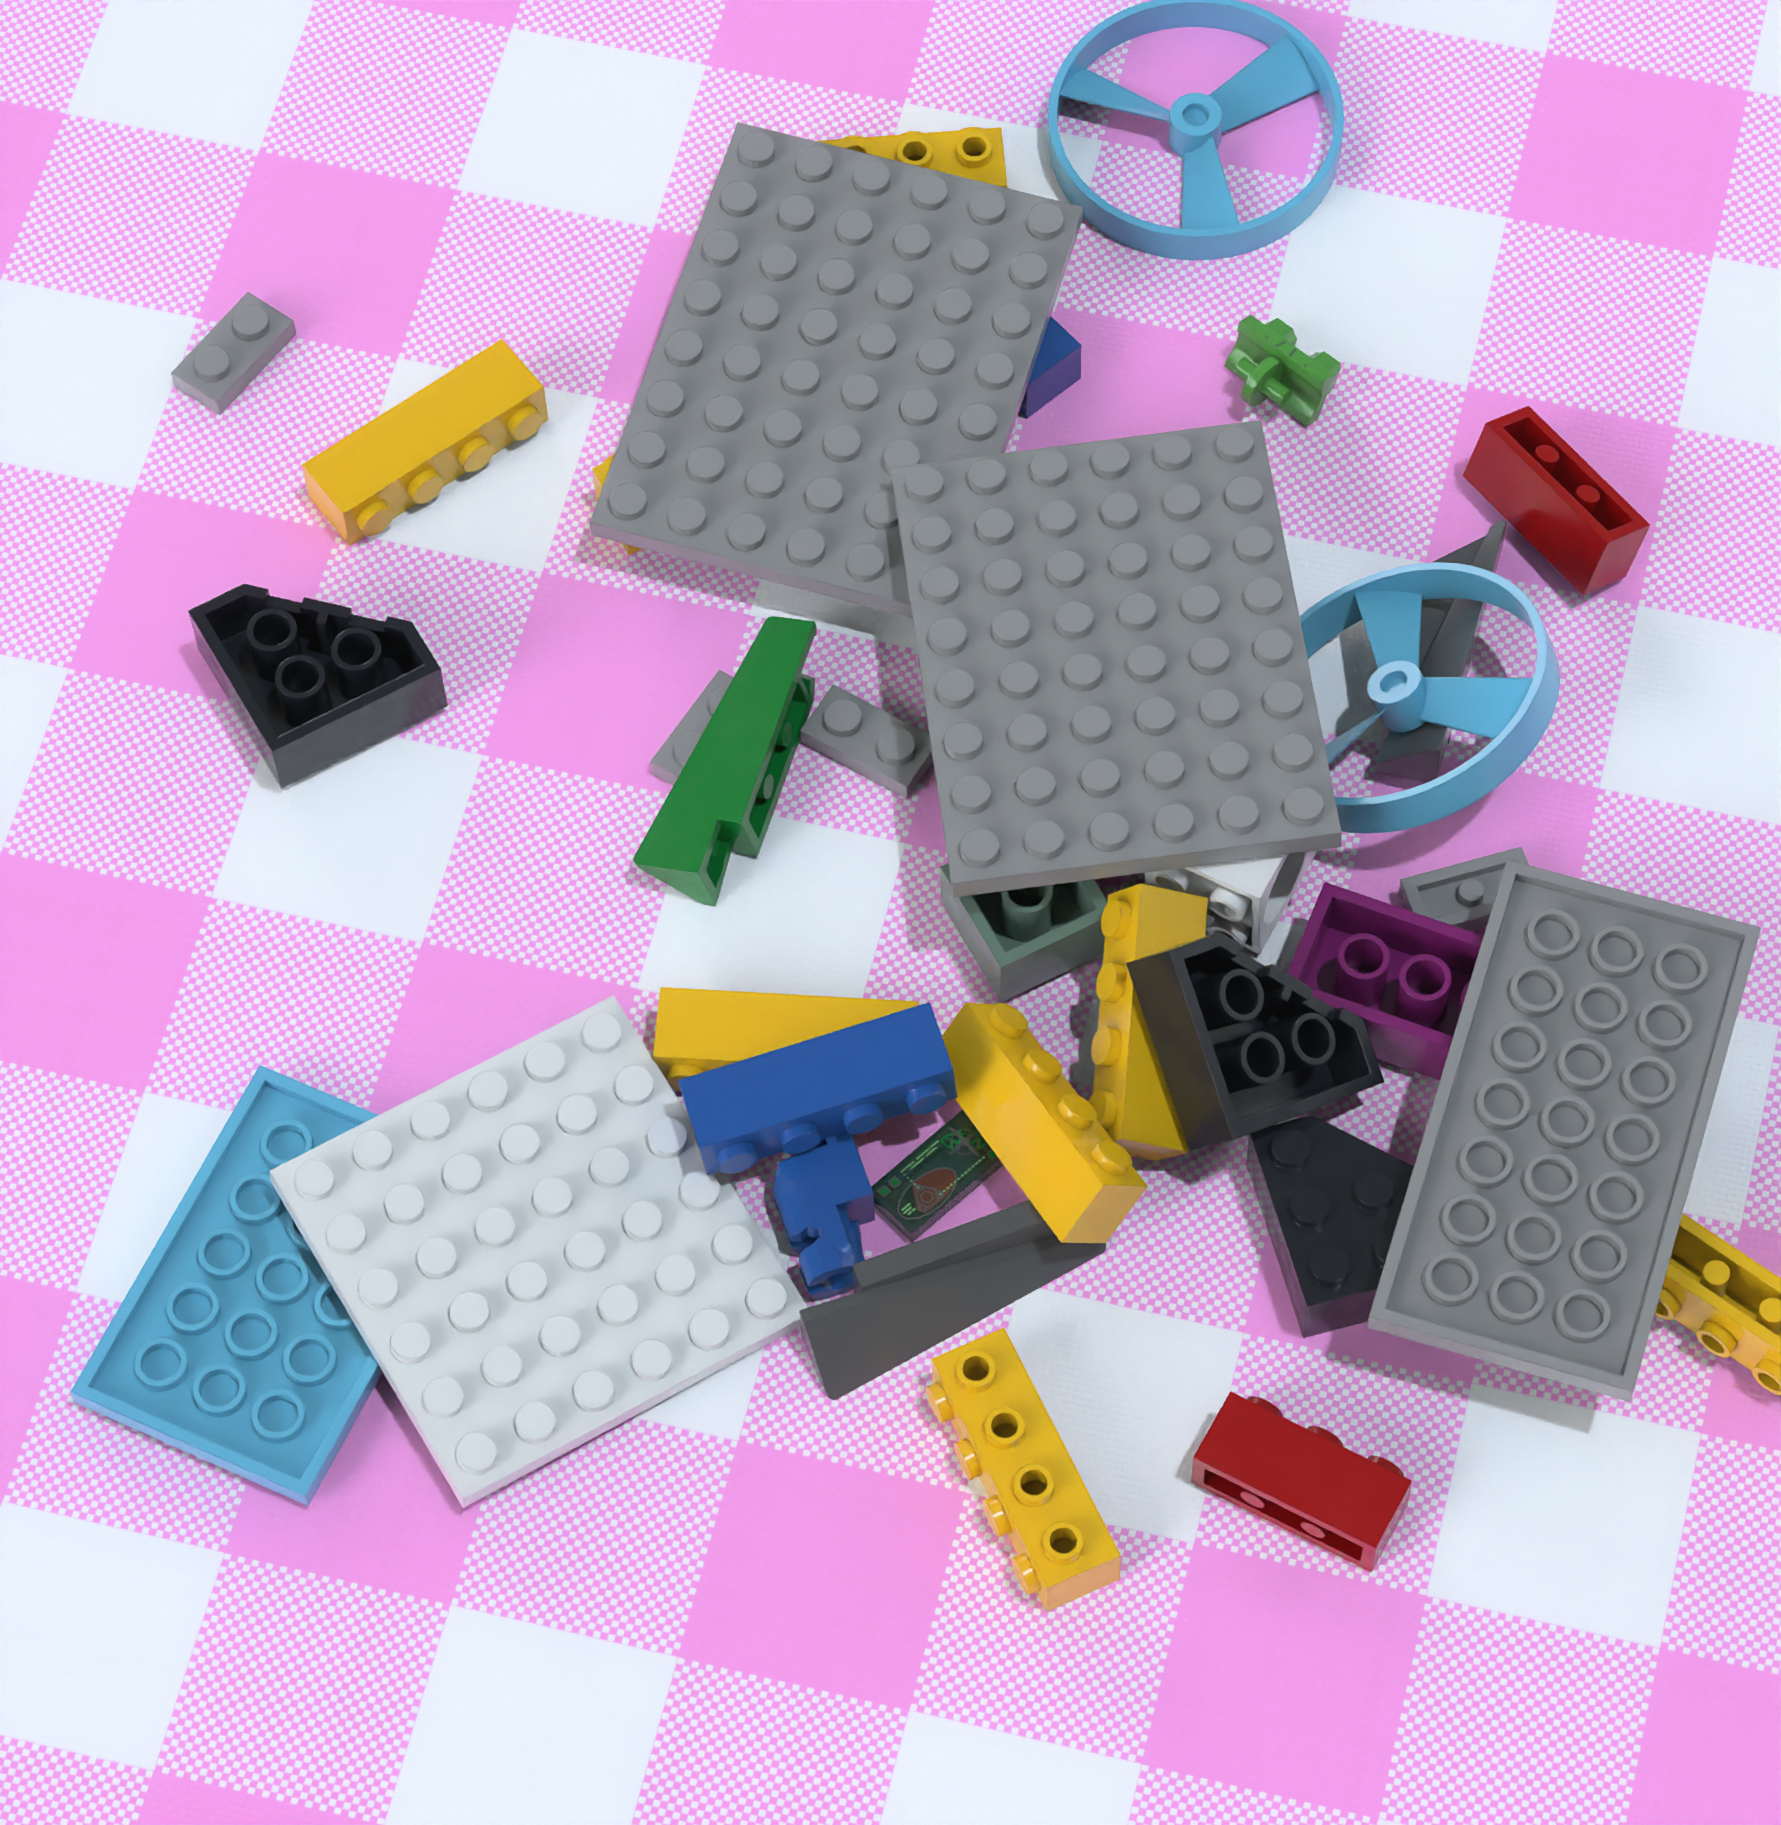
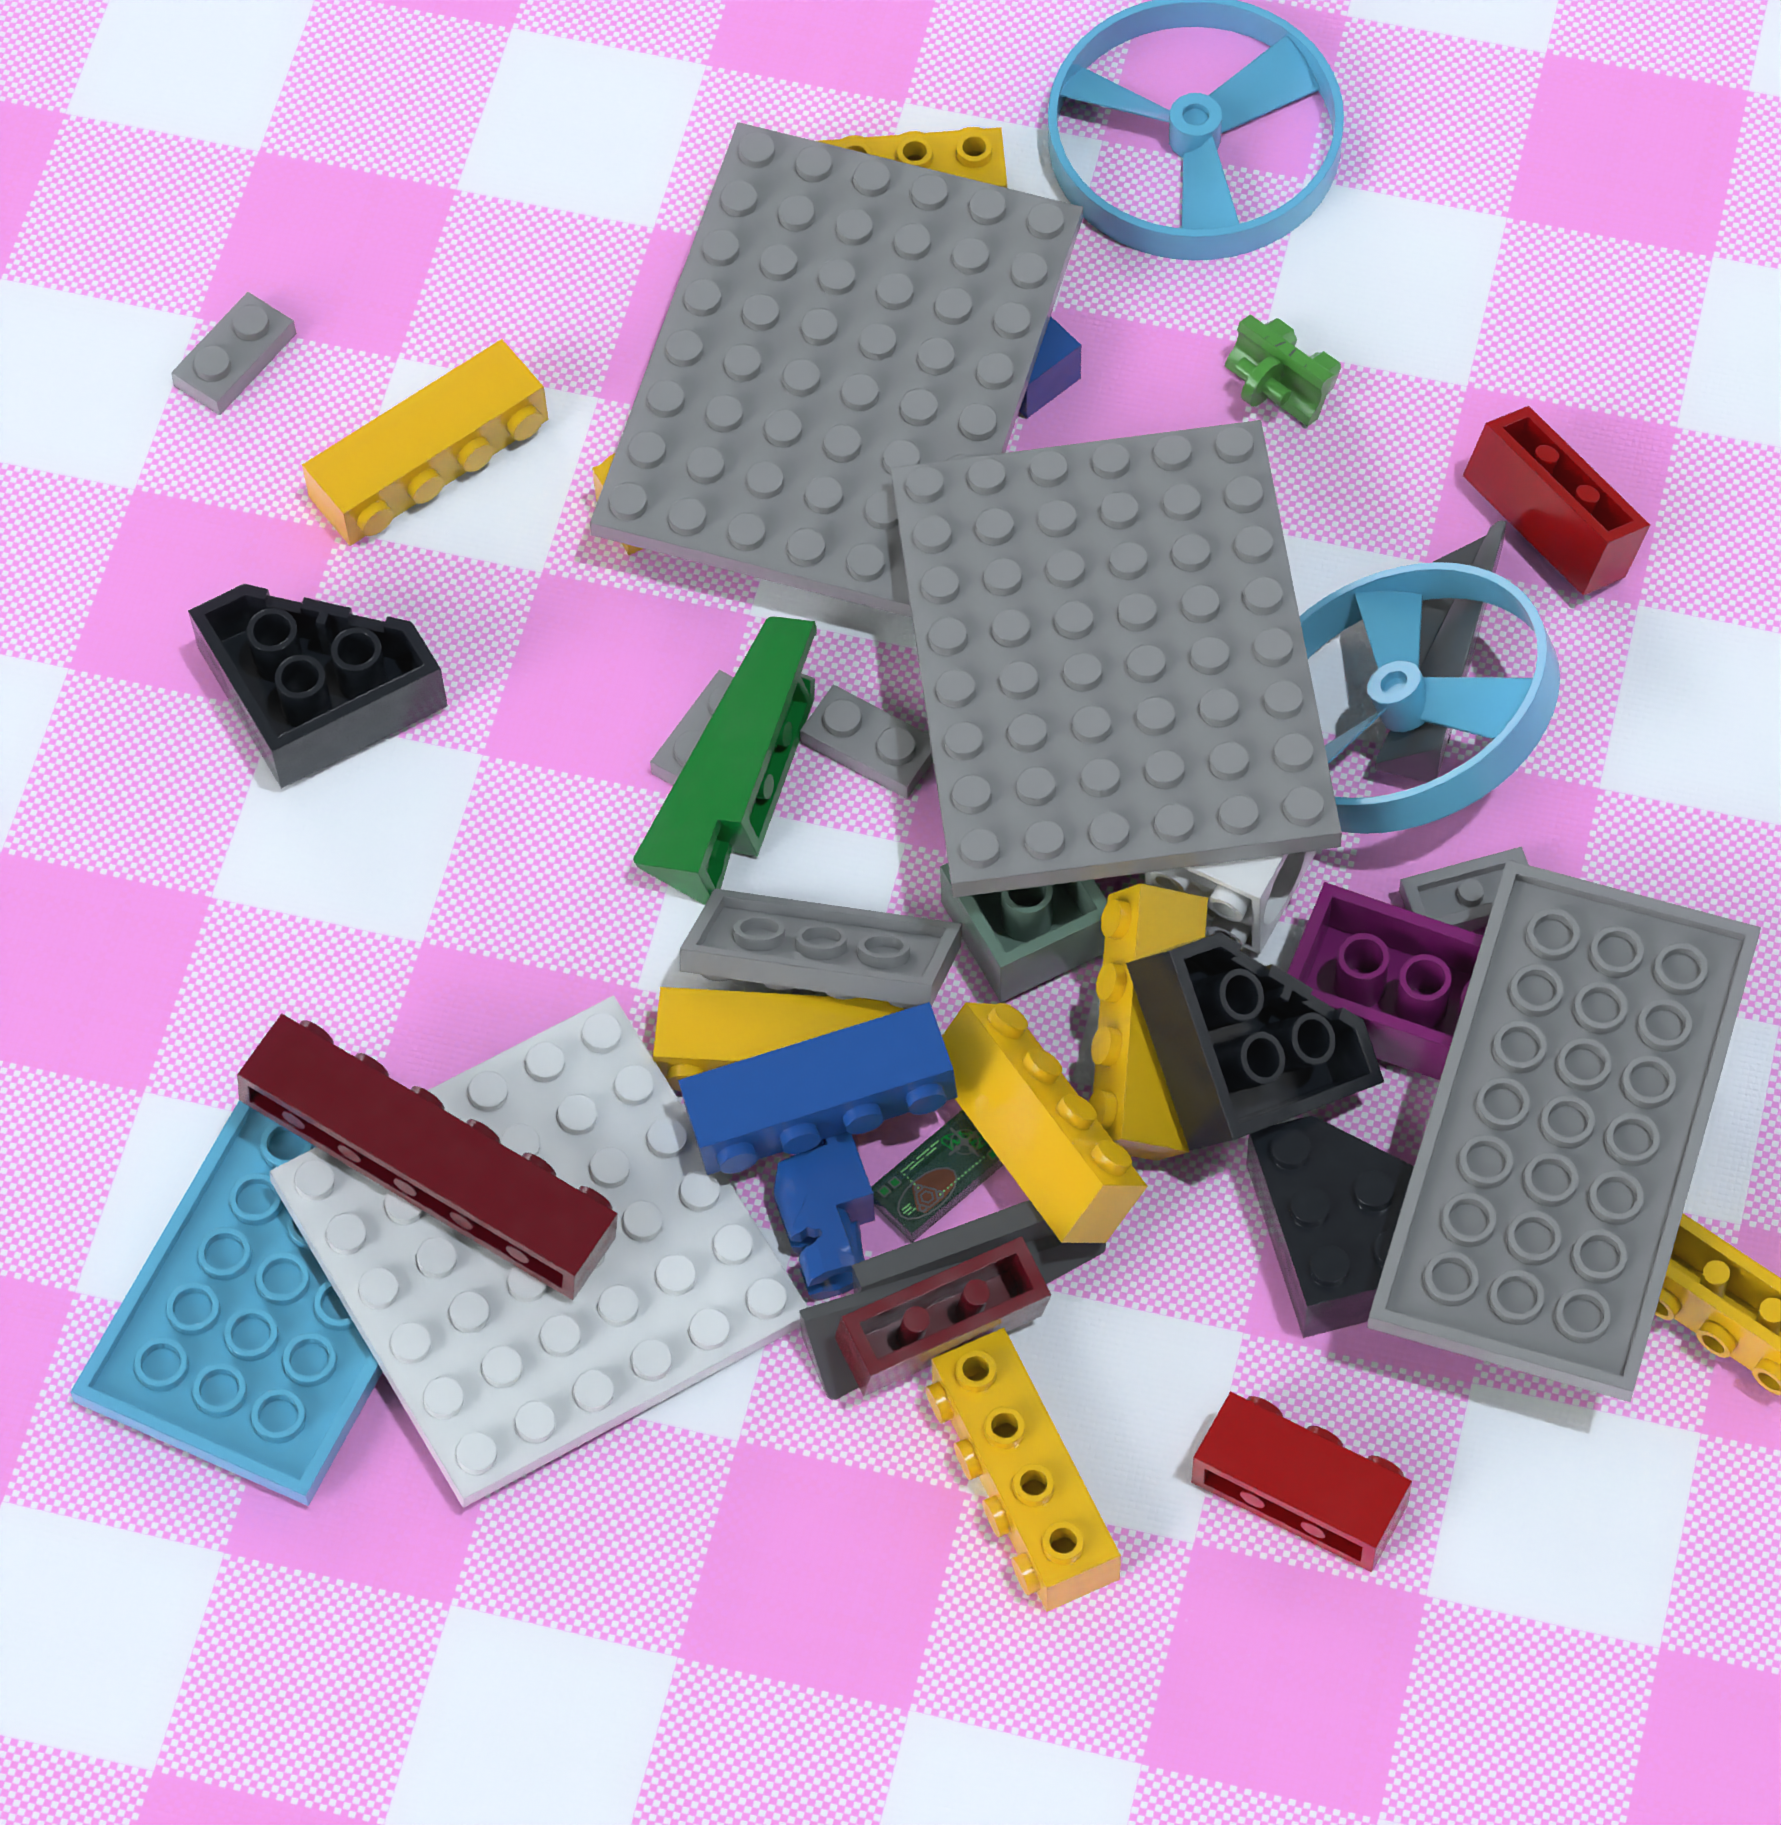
none -> dark red brick [237,1013,618,1300]
none -> light grey plate [680,889,962,1009]
none -> dark red brick [835,1236,1051,1396]

